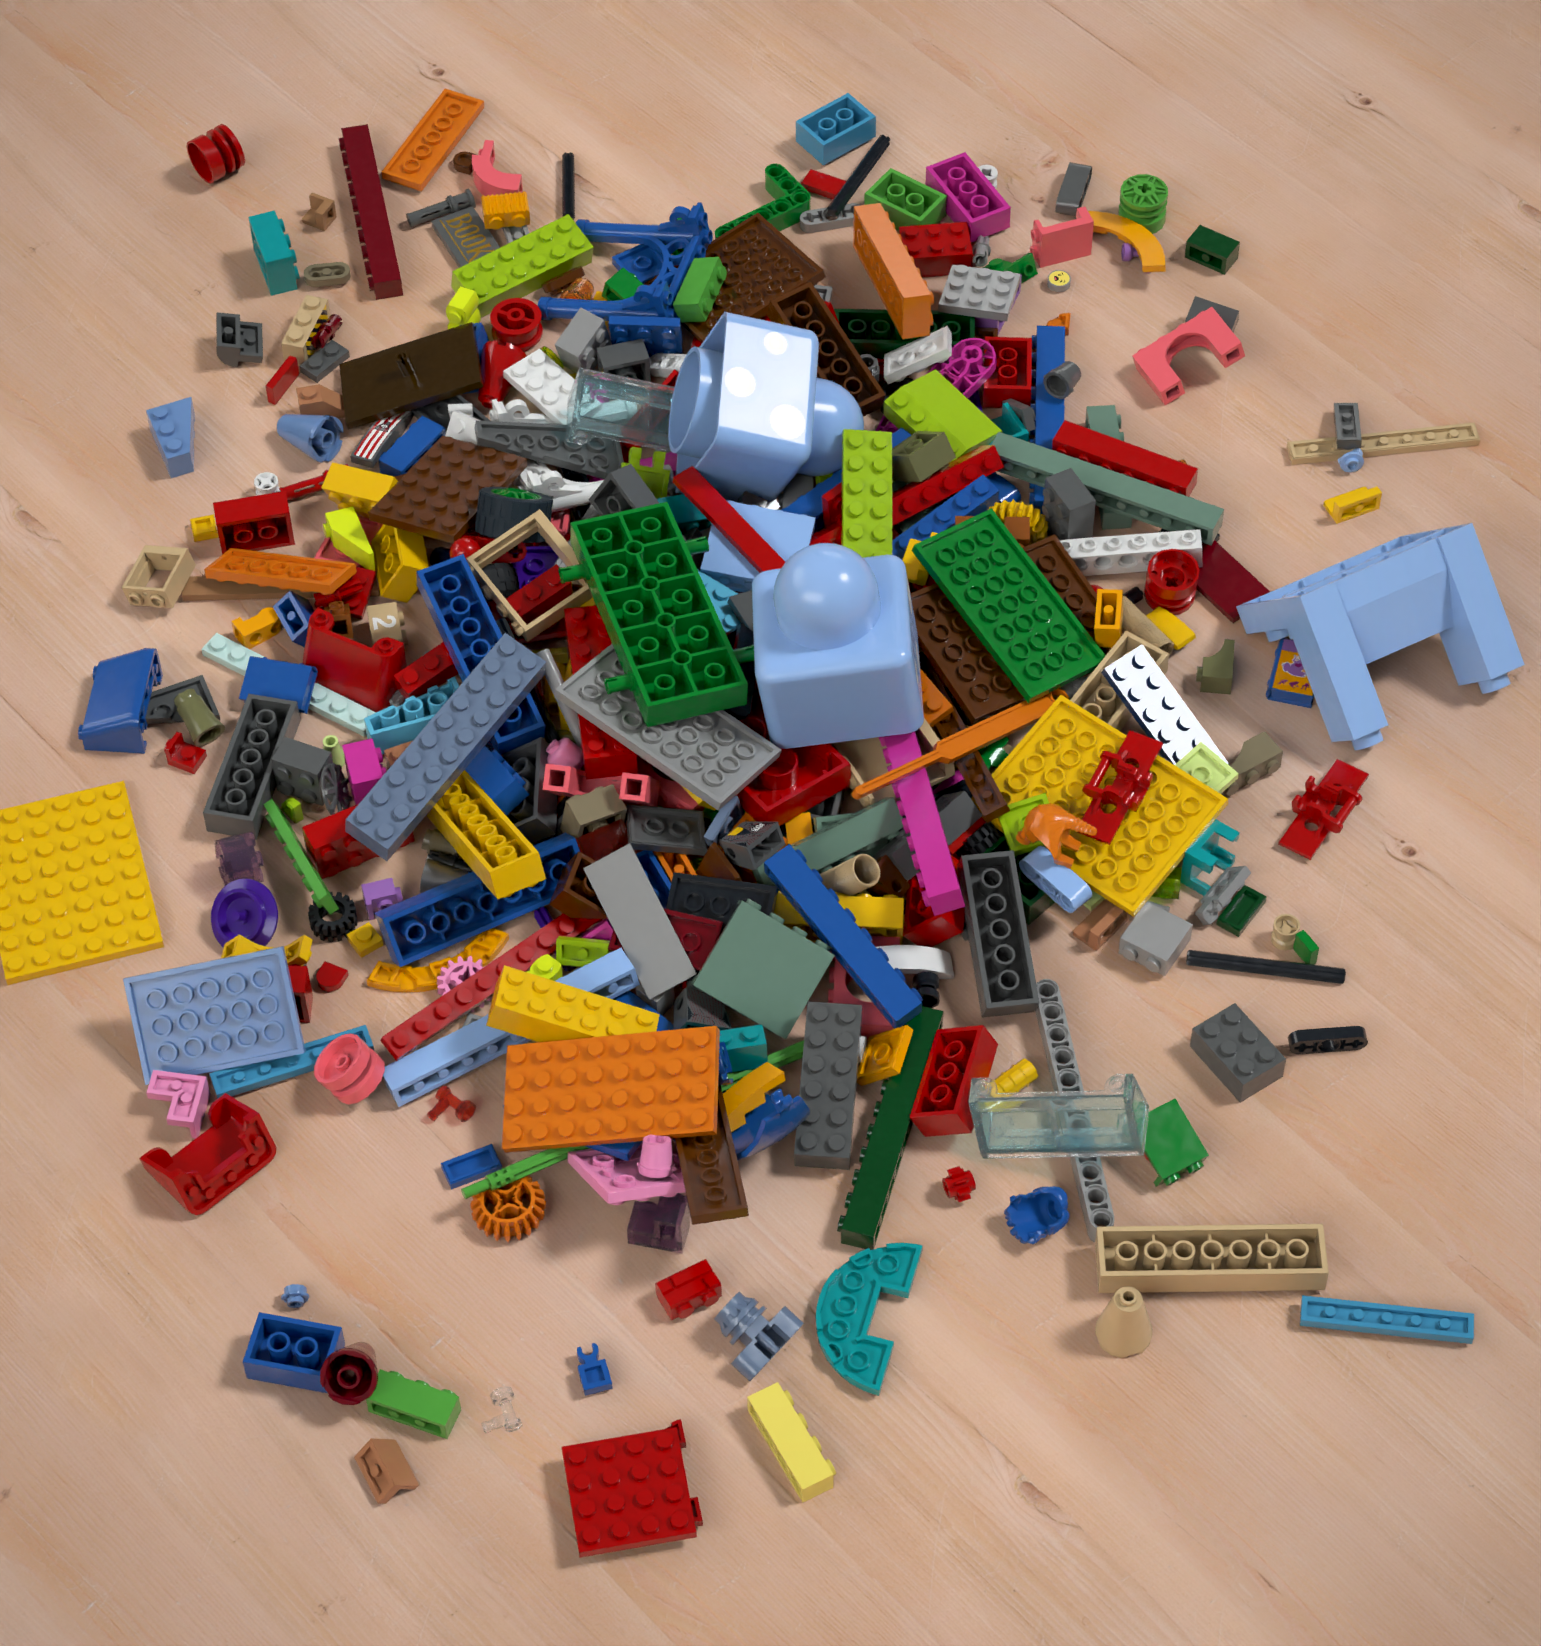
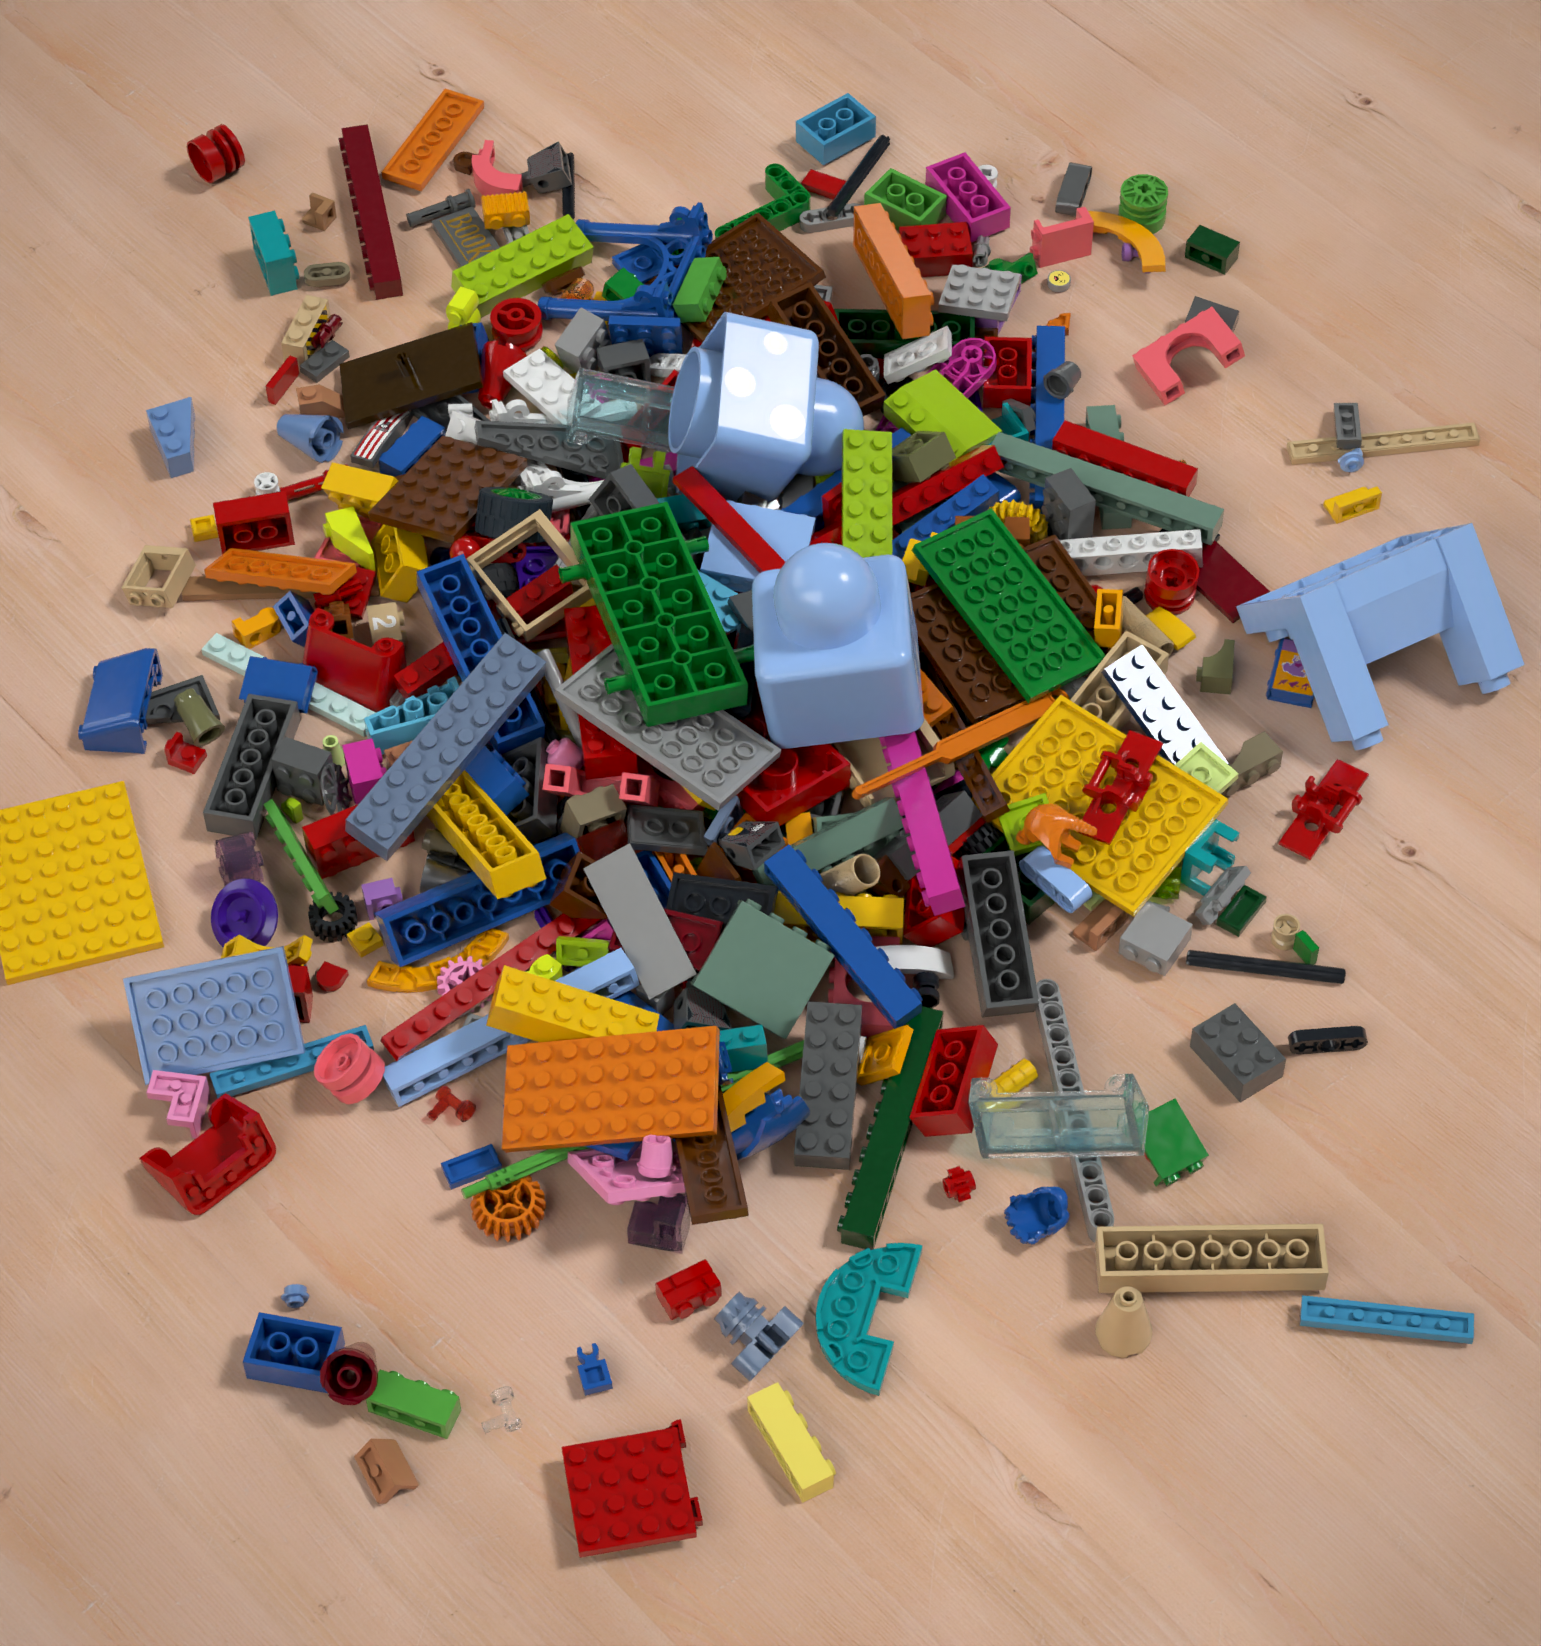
dark grey brick [216,312,263,368] -> none
none -> dark grey torso [521,141,572,194]

